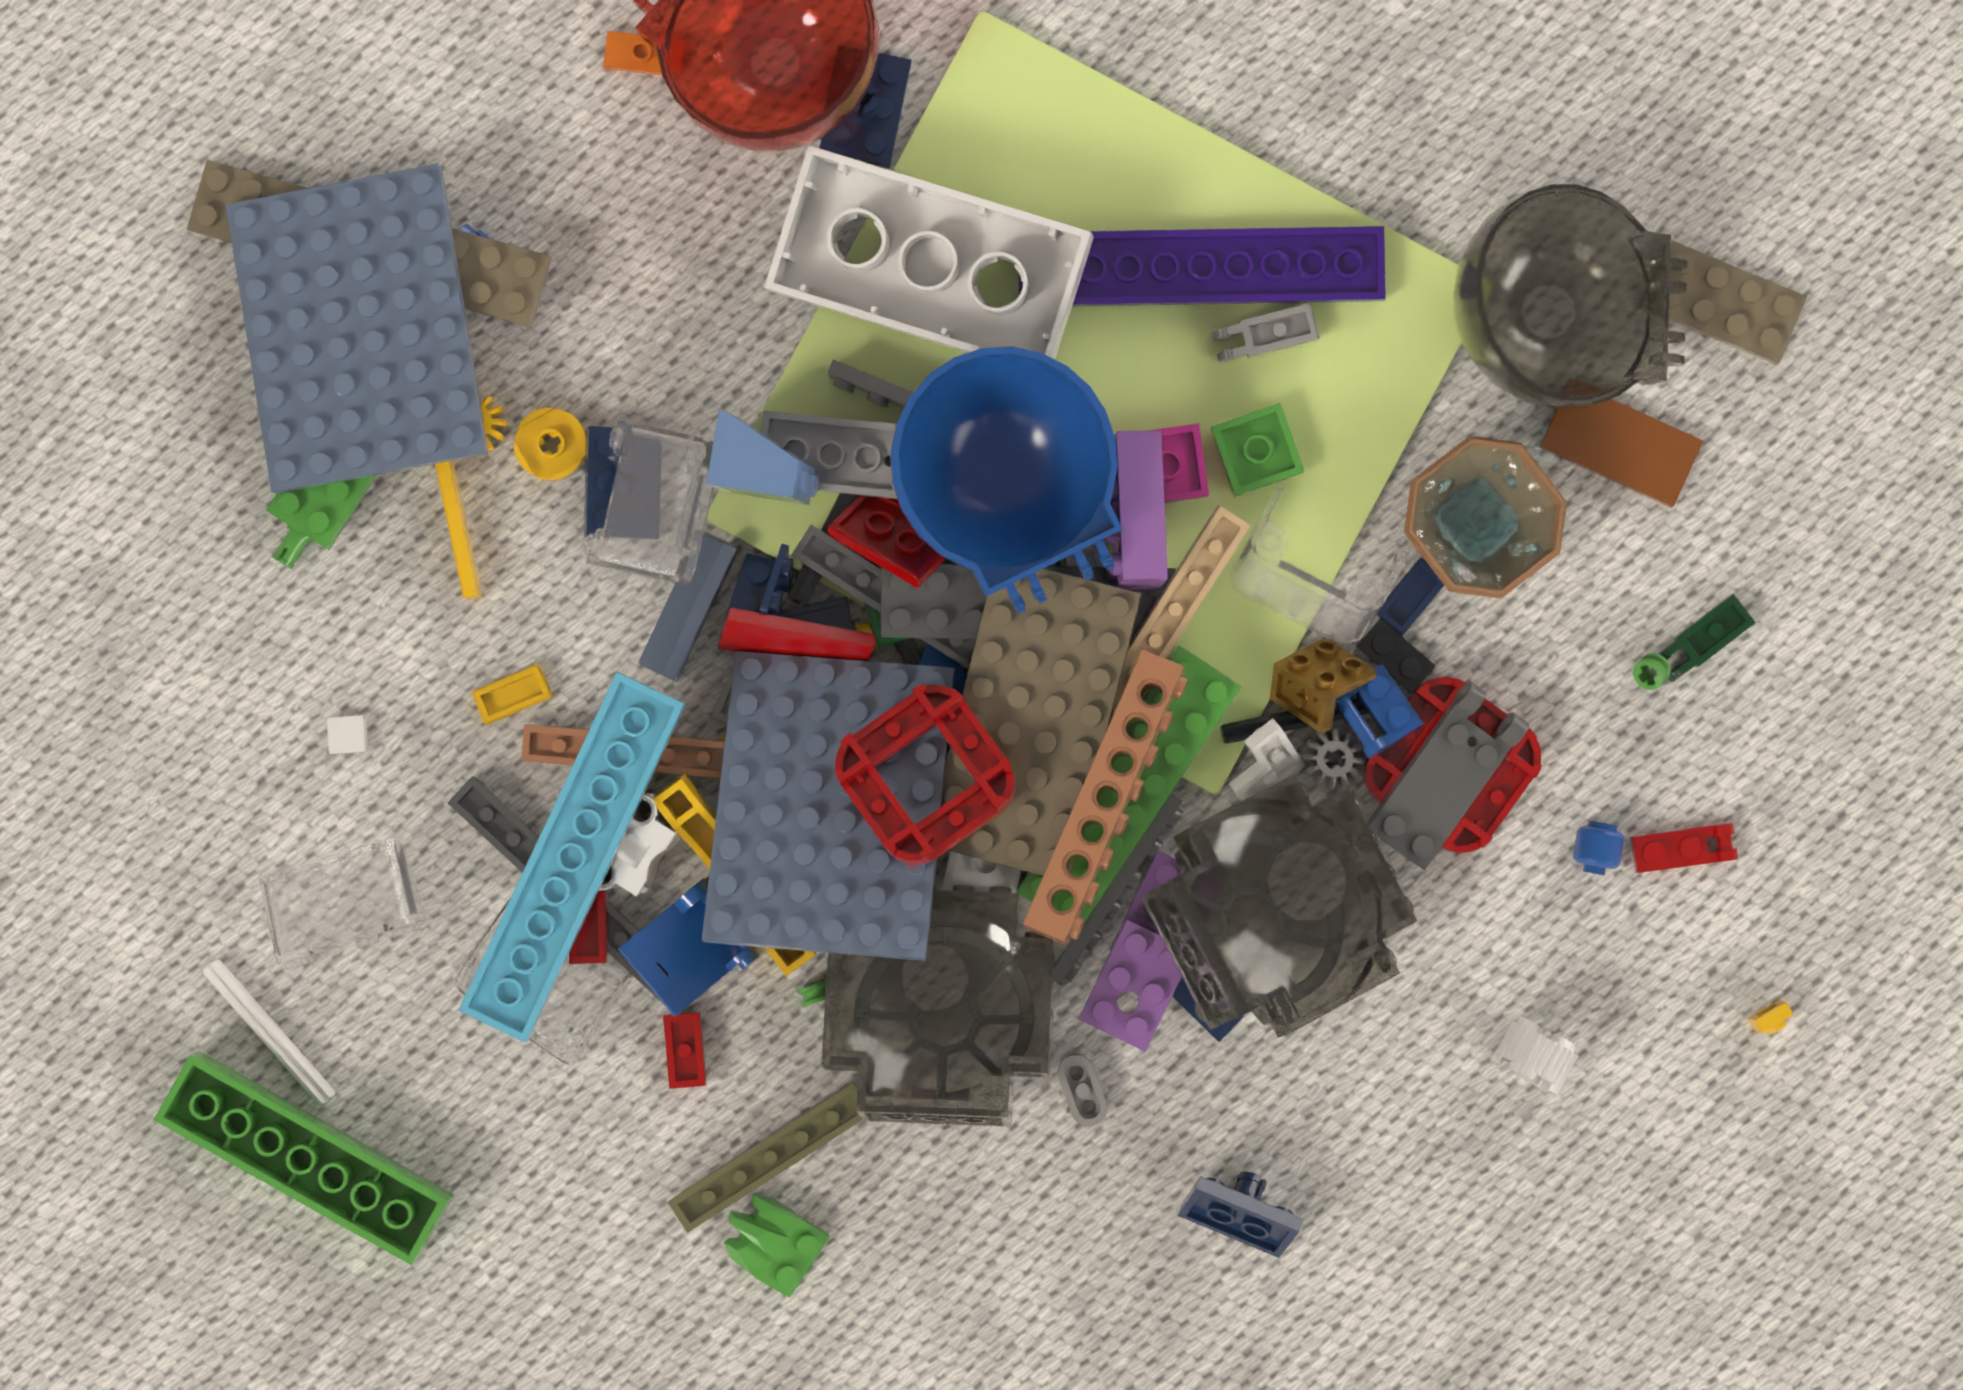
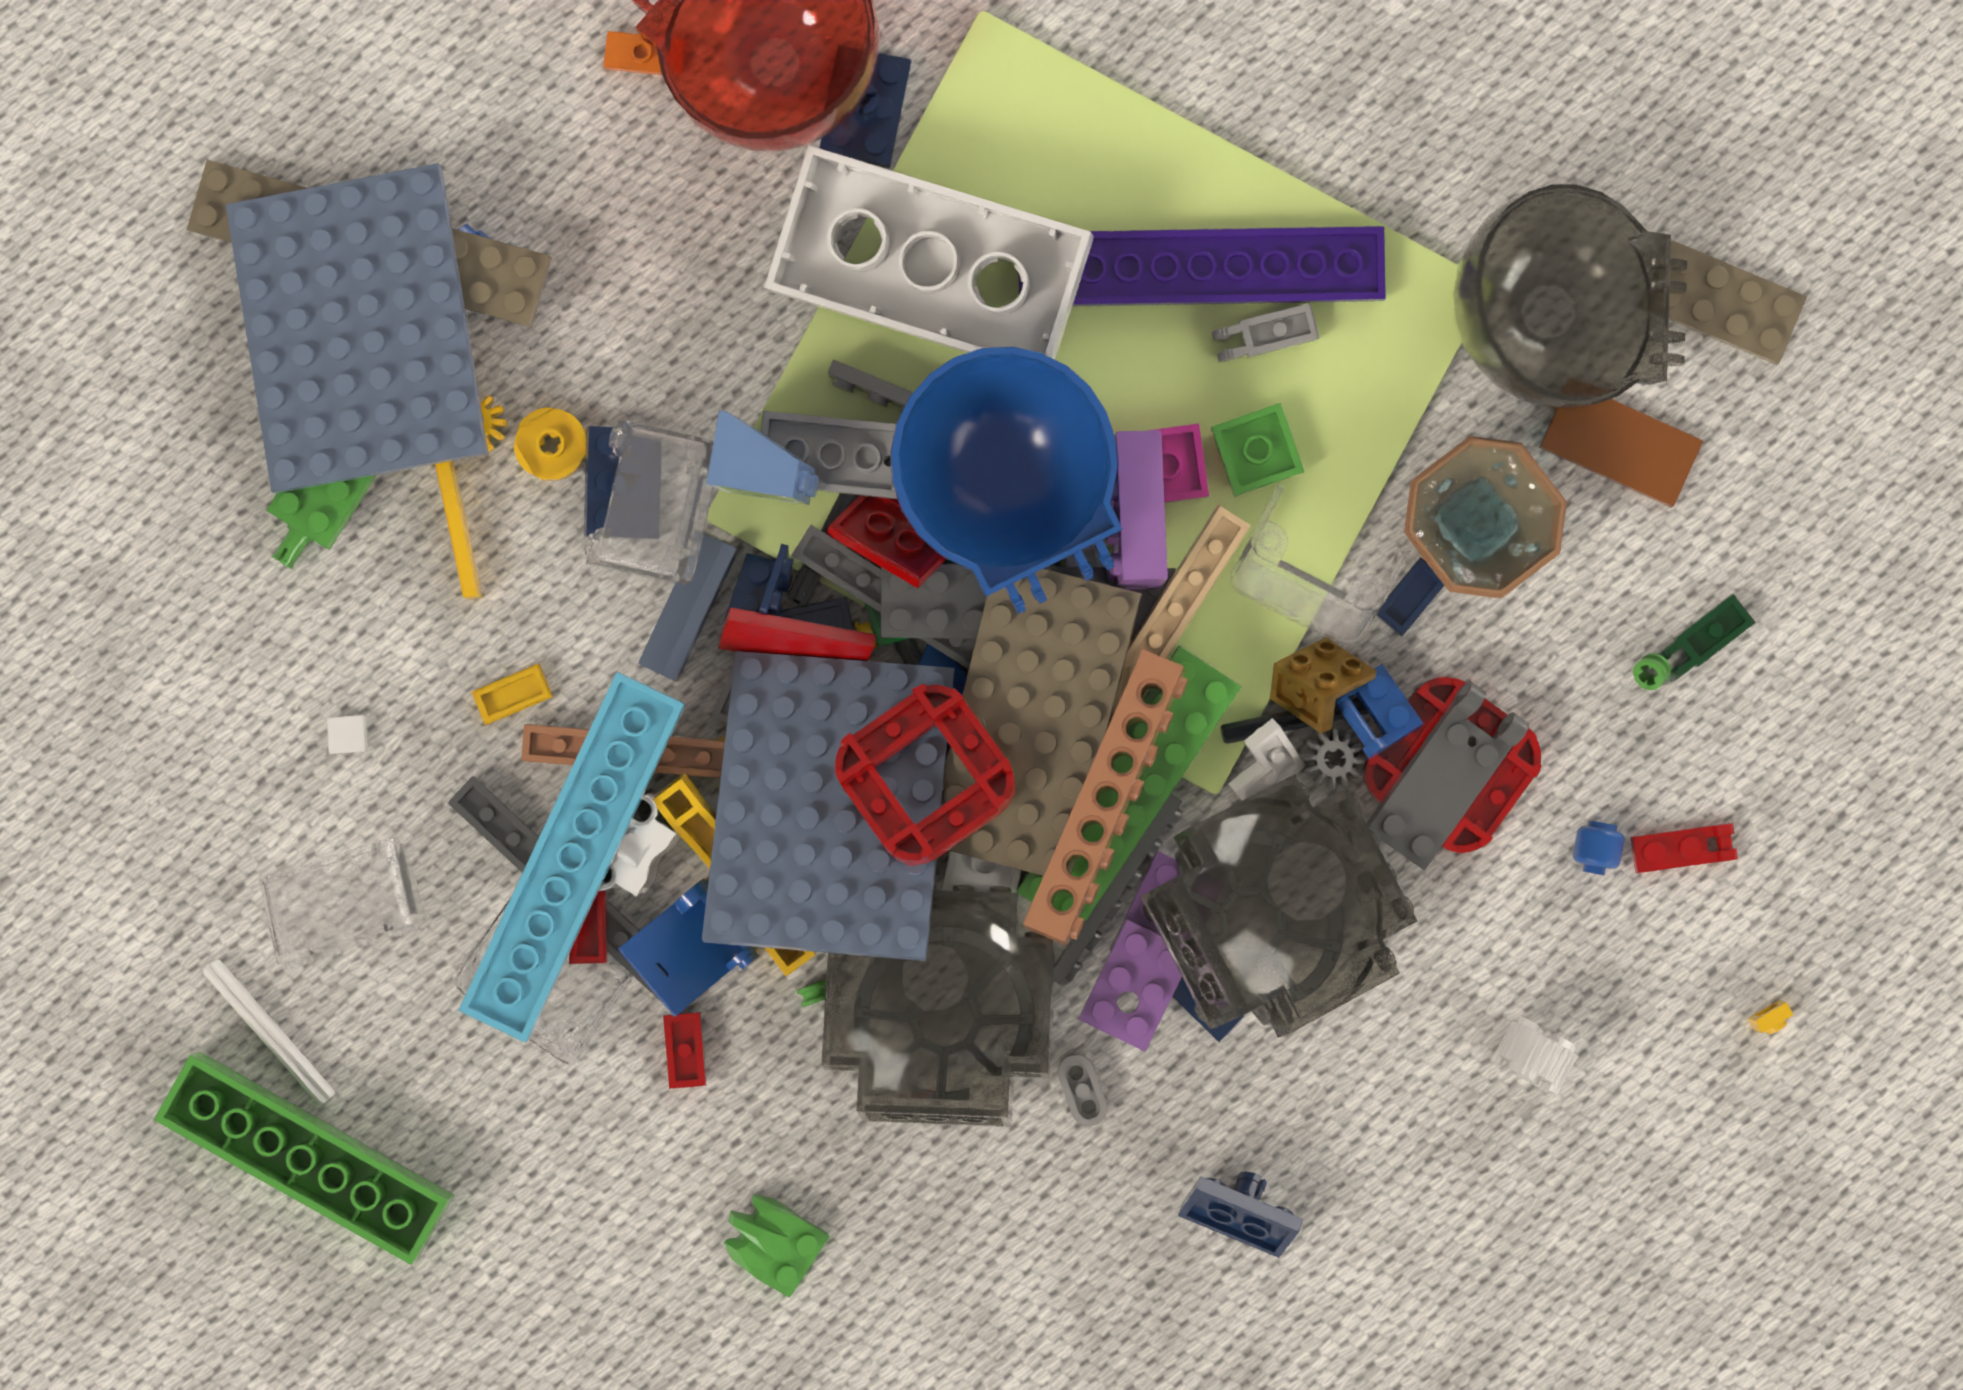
olive plate [668,1081,873,1233] -> none
black plate [1356,618,1436,694] -> none

